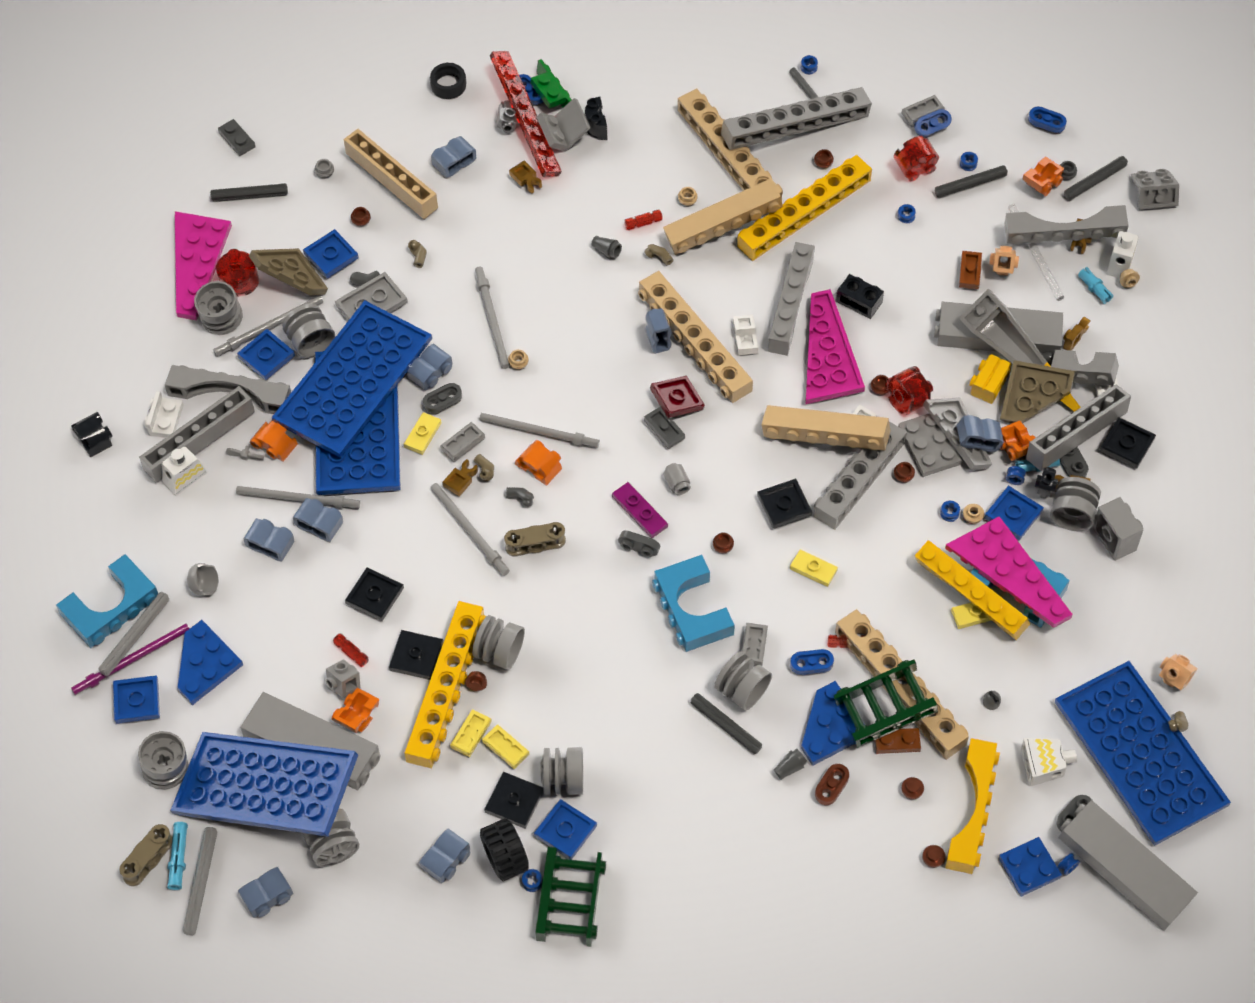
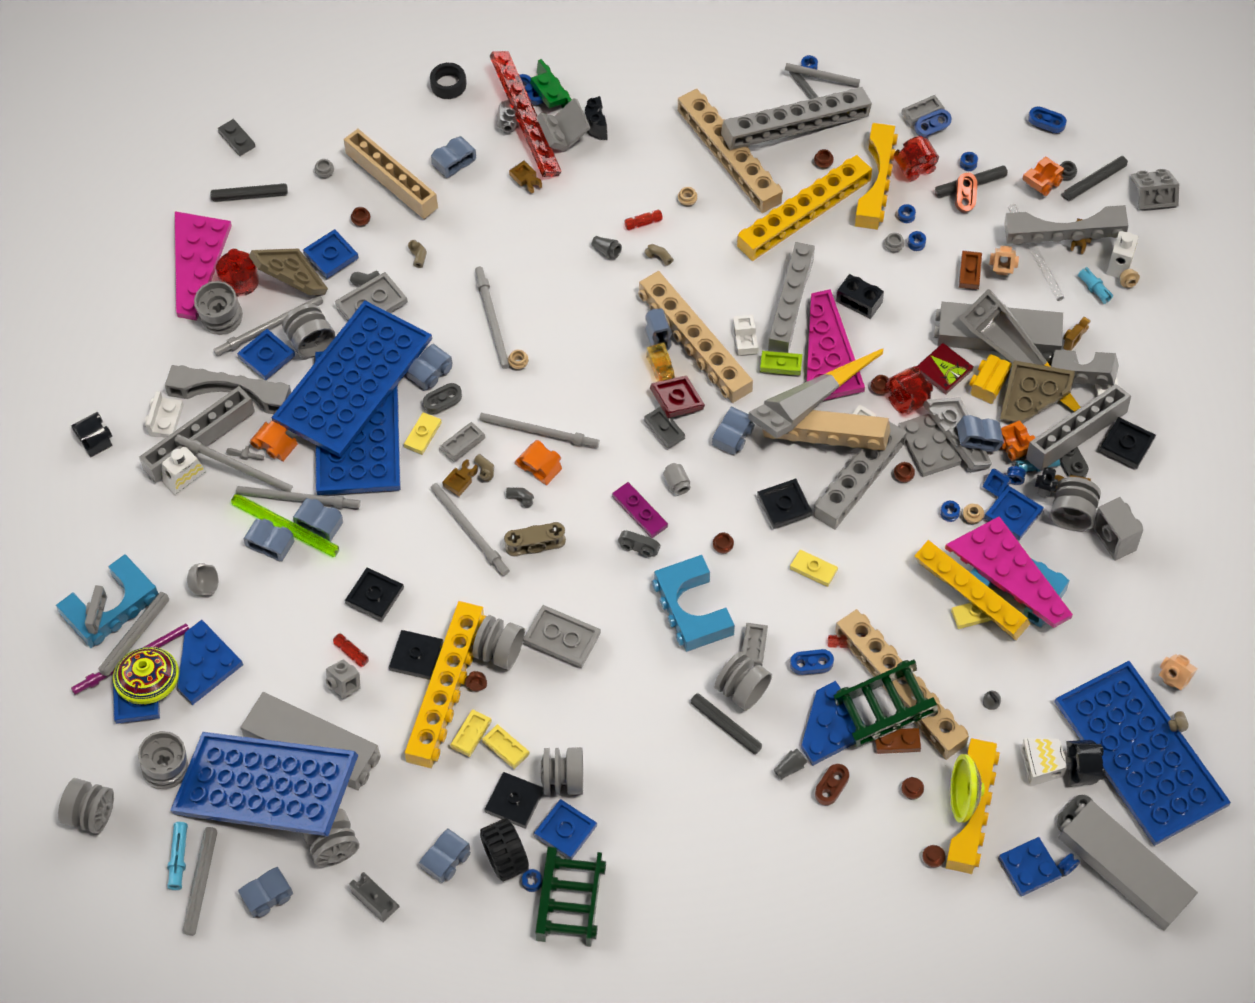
dark tan piece [119,824,173,886] -> none
orange cylinder [332,687,379,733] -> none
tan brick [663,179,783,255] -> none
none -> light grey wheel [58,778,114,834]
none -> light grey plate [85,585,107,634]
none -> dish [113,647,179,704]
none -> light grey bar [175,434,293,492]
none -> clear neon green axle [231,494,340,557]
none -> dark grey hinge [349,872,400,922]
none -> light grey plate [523,605,601,668]
none -> clear yellow leg [646,342,675,382]
none -> sand blue brick [712,406,755,455]
none -> light grey plate [748,348,884,439]
none -> lime plate [760,351,803,376]
none -> light grey bar [785,63,860,87]
none -> yellow arch [855,123,898,230]
none -> light grey plate [884,232,904,252]
none -> blue bush [908,231,926,251]
none -> dark red tile [915,343,974,394]
none -> neon yellow dish [950,754,985,823]
none -> plate [955,173,977,213]
none -> blue plate [982,469,1012,497]
none -> black cylinder [1066,740,1105,786]

